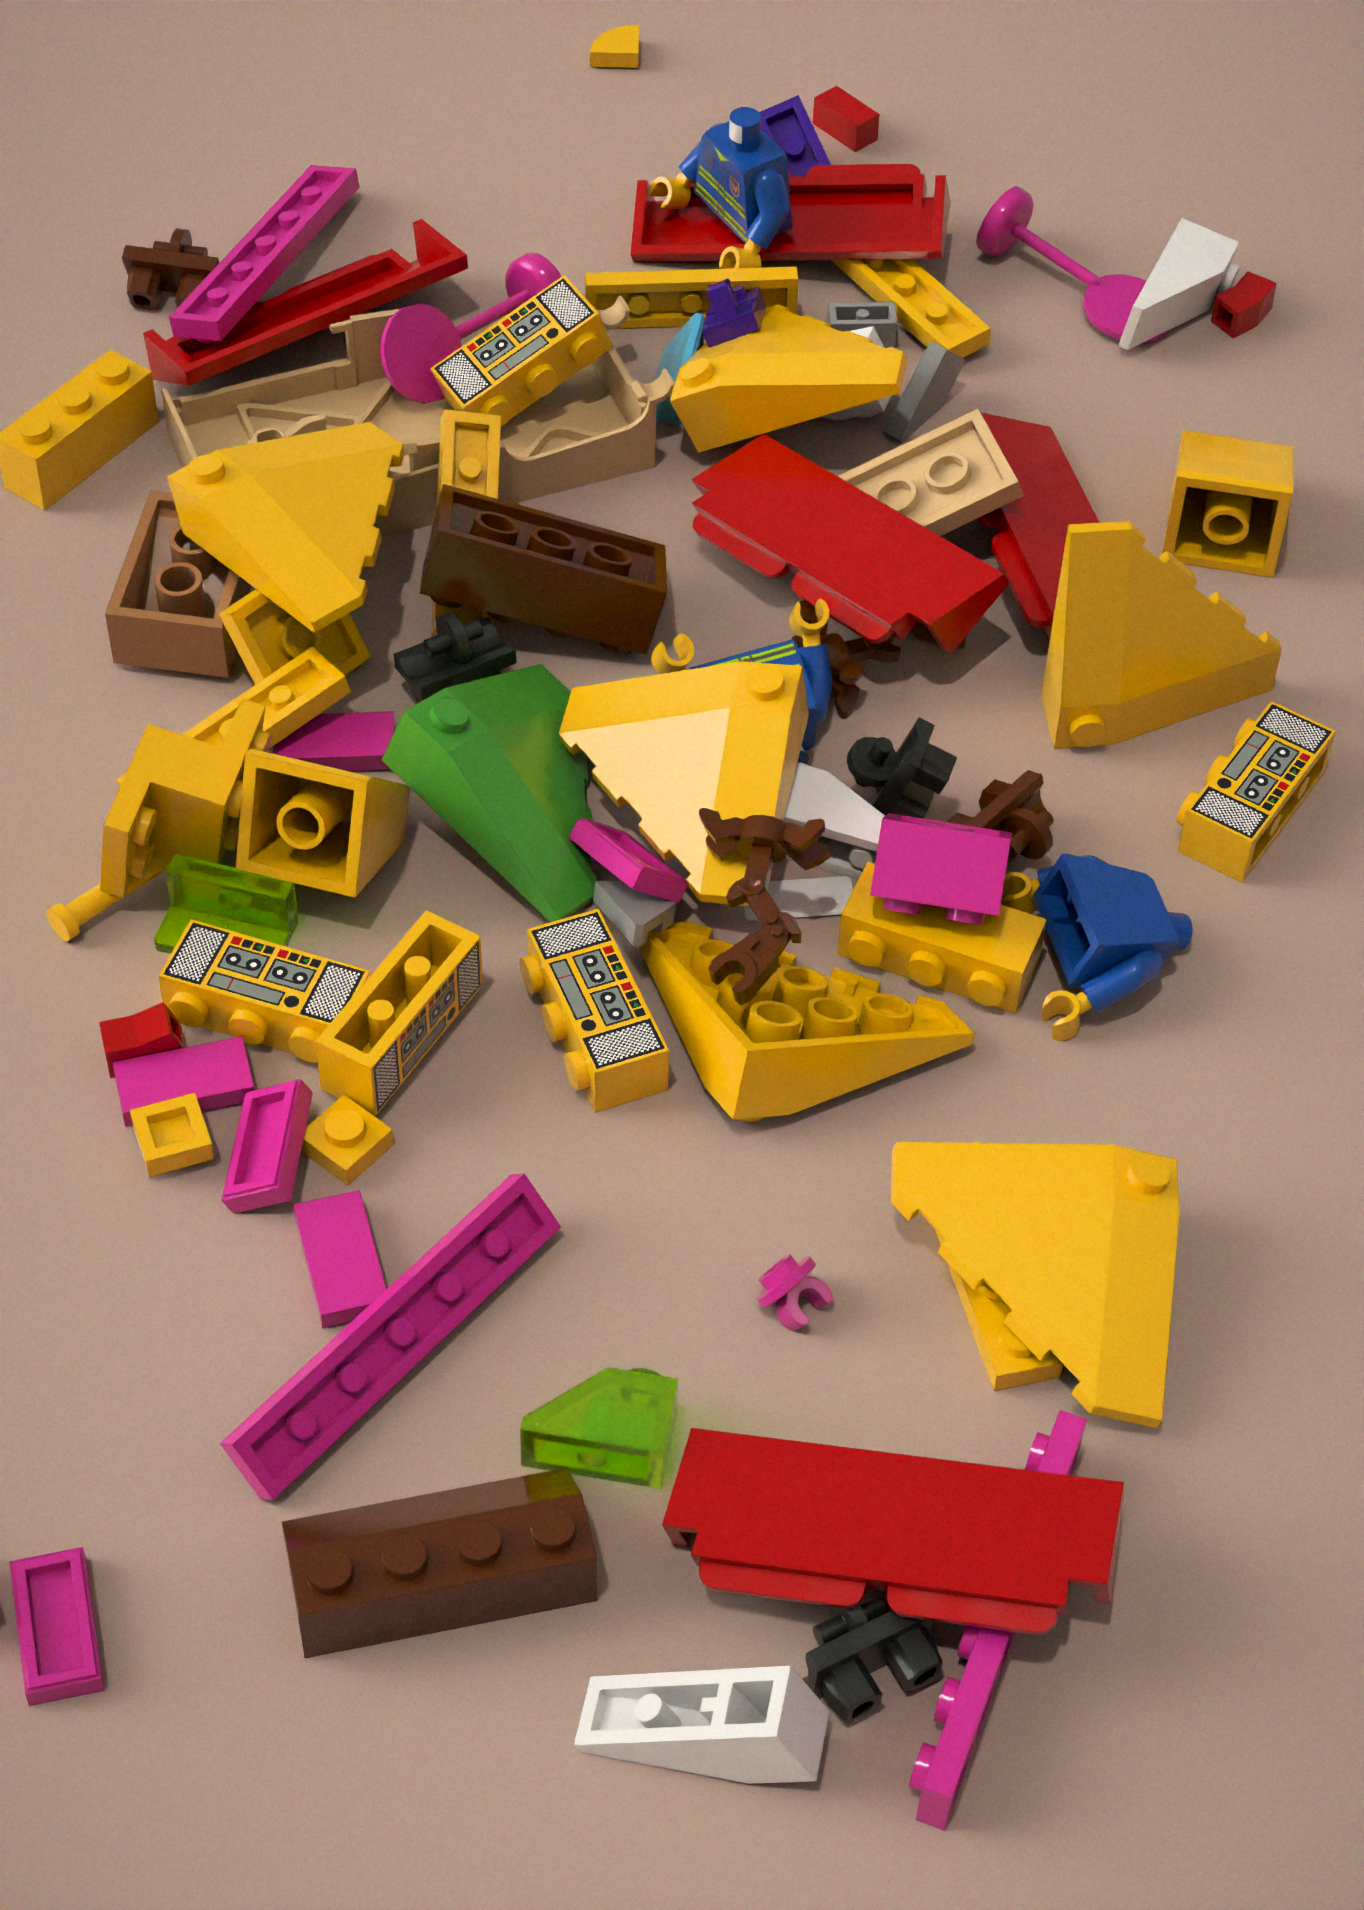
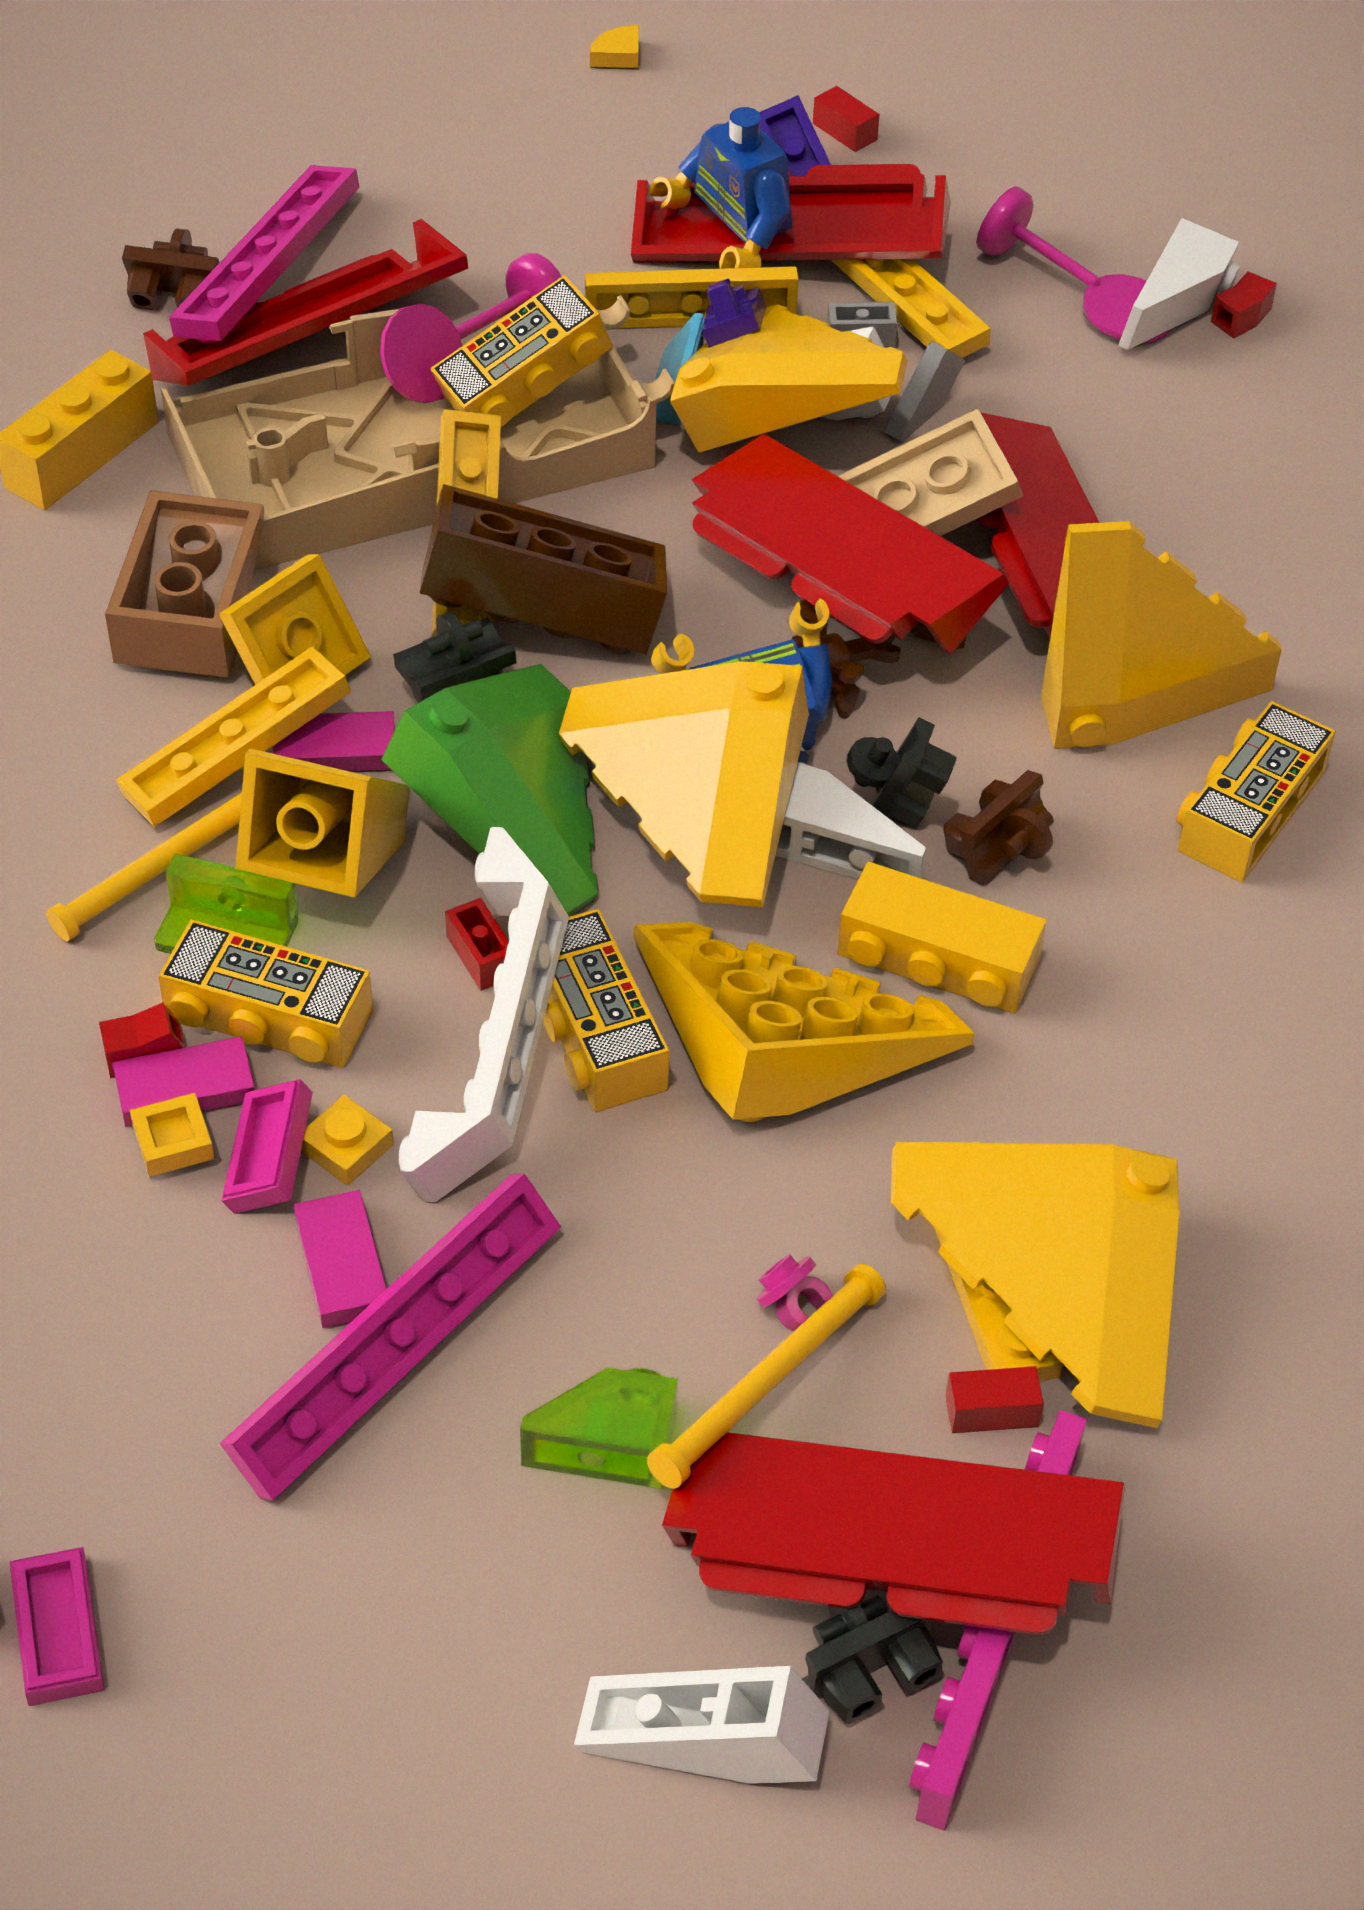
yellow bracket [100,698,272,898] -> none
yellow slope [167,422,405,633] -> none
reddish brown slope [282,1468,597,1658] -> none
yellow brick [315,910,483,1117] -> none
dark pink tile [569,818,688,903] -> none
light grey tile [593,881,676,947] -> none
reddish brown piece [698,808,831,1005] -> none
white sticker [744,876,853,921] -> none
dark pink slope [870,813,1013,924] -> none
blue torso [1001,853,1193,1041] -> none
yellow slope [1162,430,1294,578] -> none
none -> white slope [399,827,569,1202]
none -> red piece [445,897,509,991]
none -> yellow bar [647,1264,886,1489]
none -> red piece [945,1366,1044,1433]

